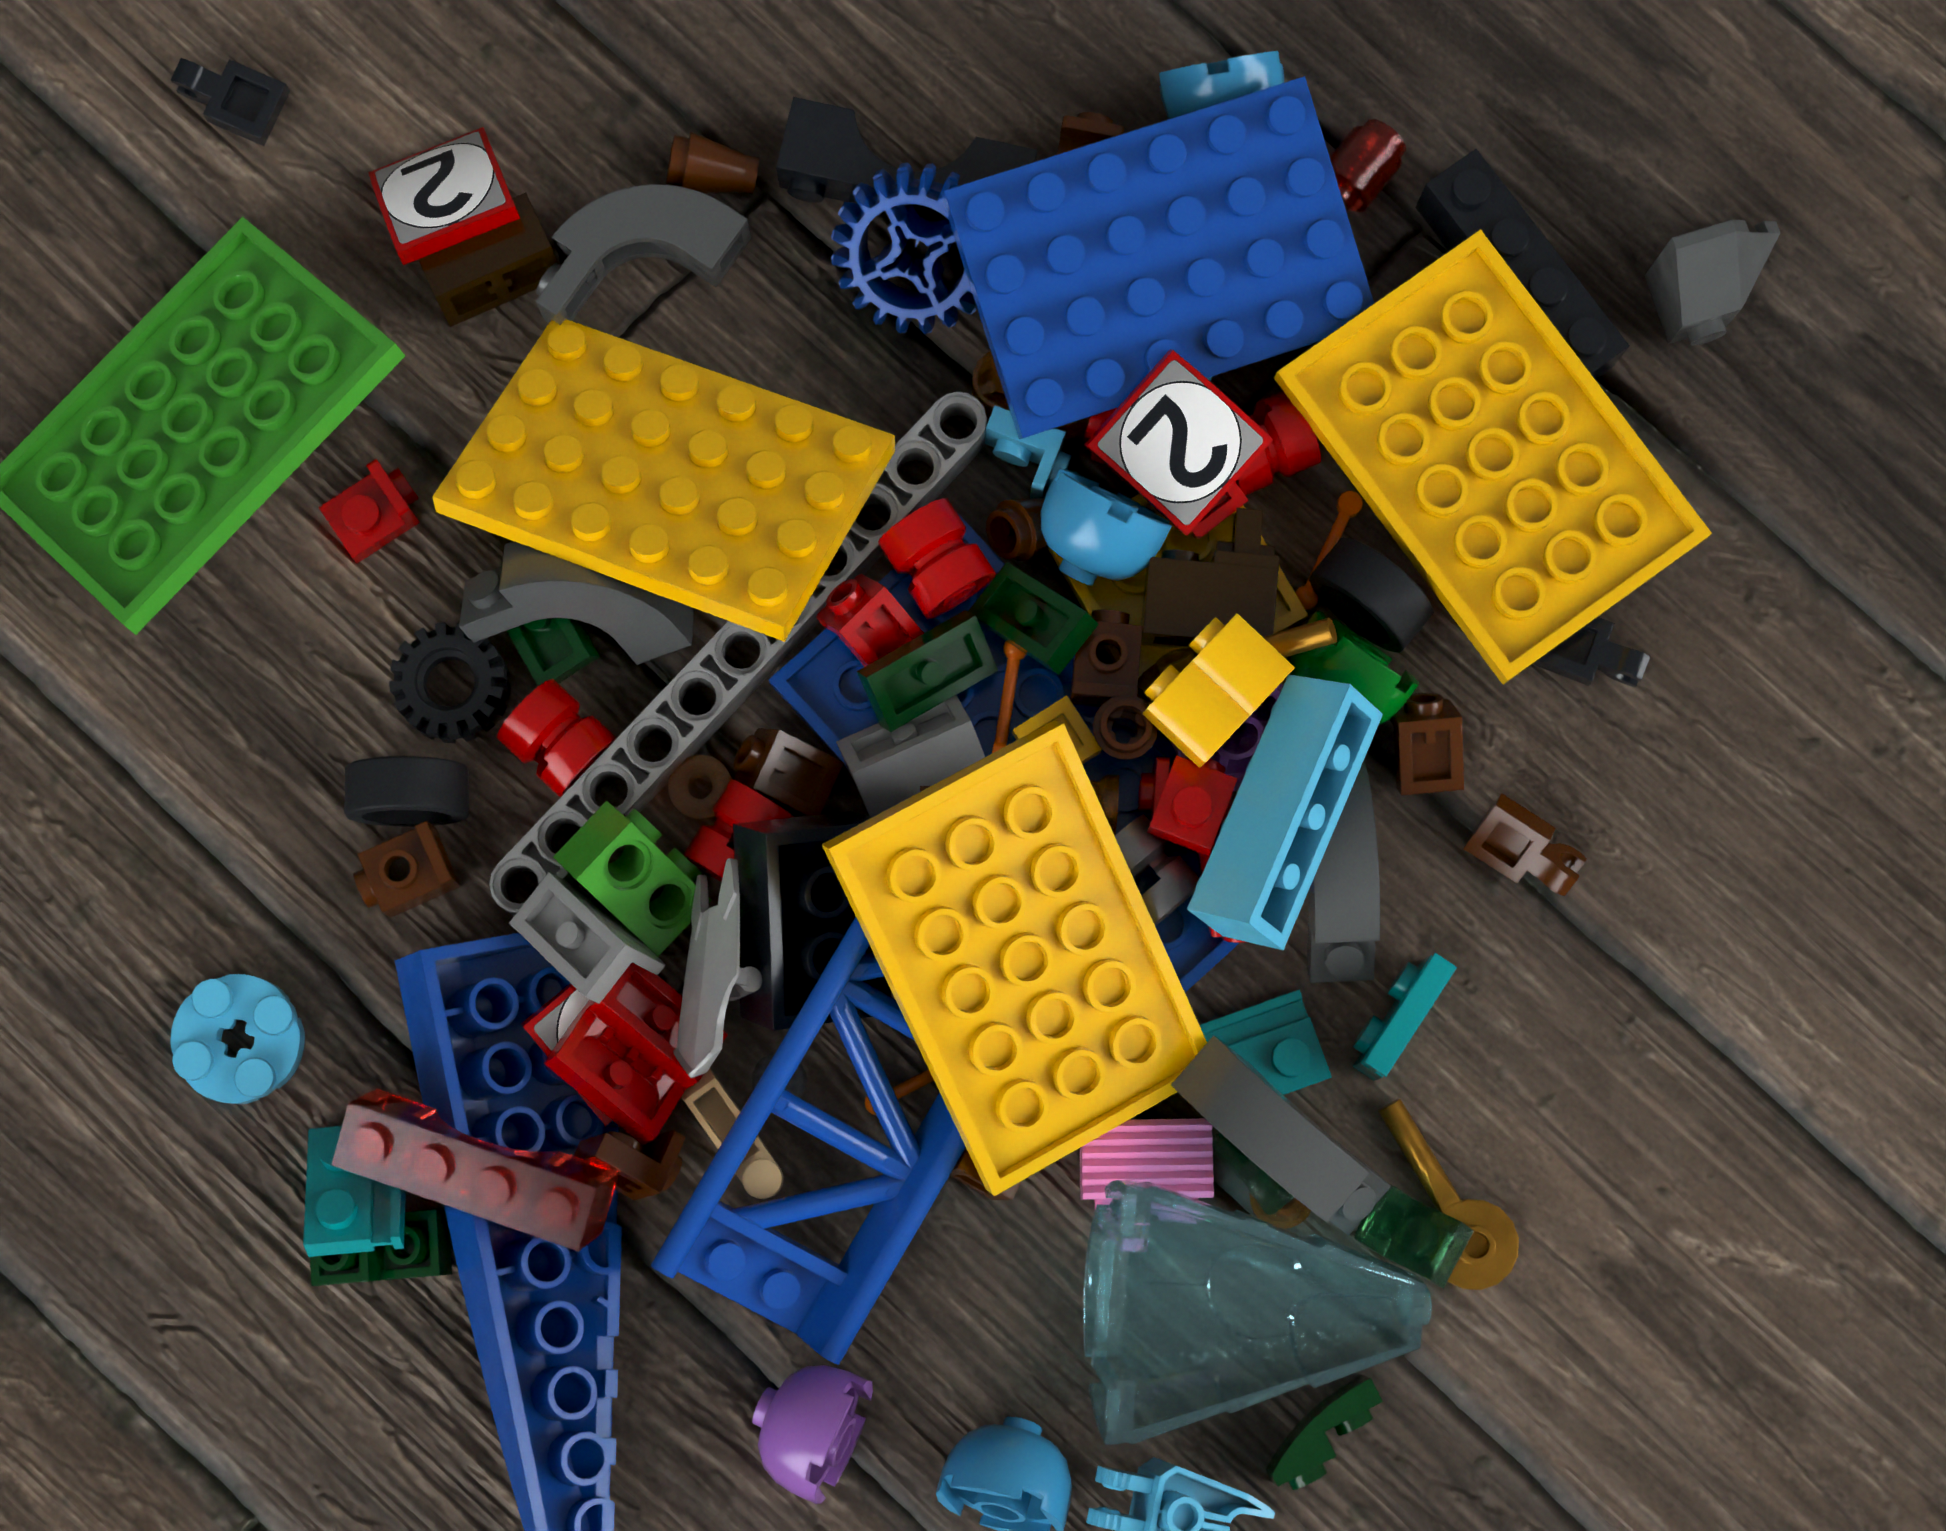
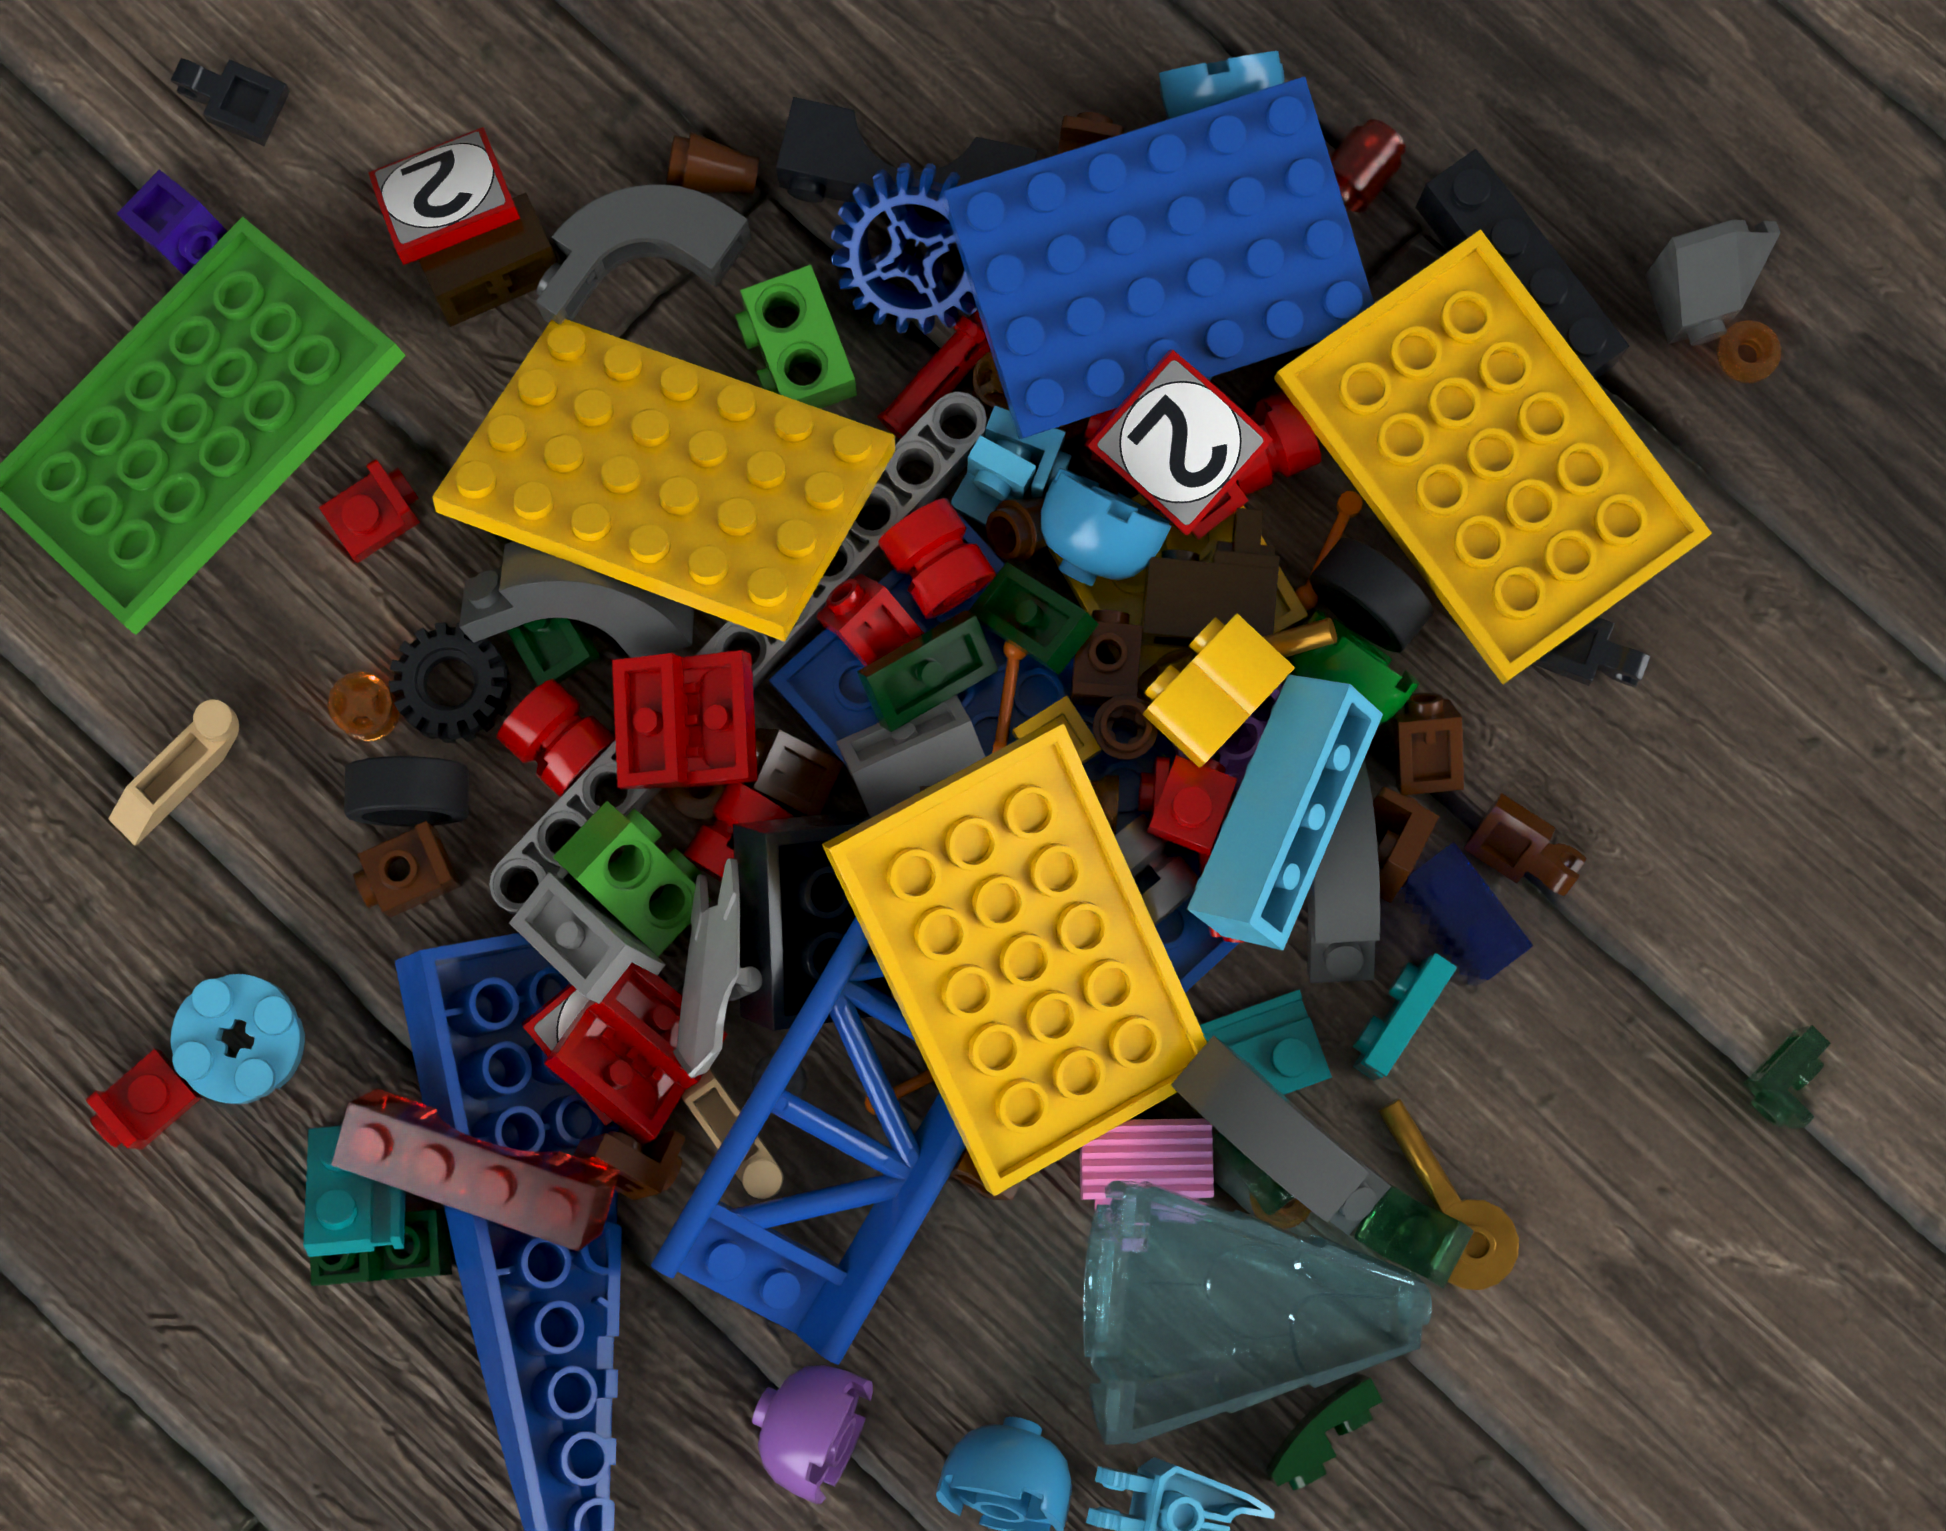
none -> red bracket [85,1049,201,1150]
none -> tan piece [108,700,239,846]
none -> dark purple bracket [117,169,228,276]
none -> clear orange wheel [327,671,400,742]
none -> red slope [612,650,758,789]
none -> bright green brick [735,265,857,409]
none -> red pin [877,309,992,439]
none -> medium azure bracket [951,435,1036,527]
none -> reddish brown bracket [1373,787,1440,903]
none -> clear blue brick [1398,842,1534,986]
none -> clear orange plate [1717,320,1781,383]
none -> clear green bracket [1743,1025,1831,1129]

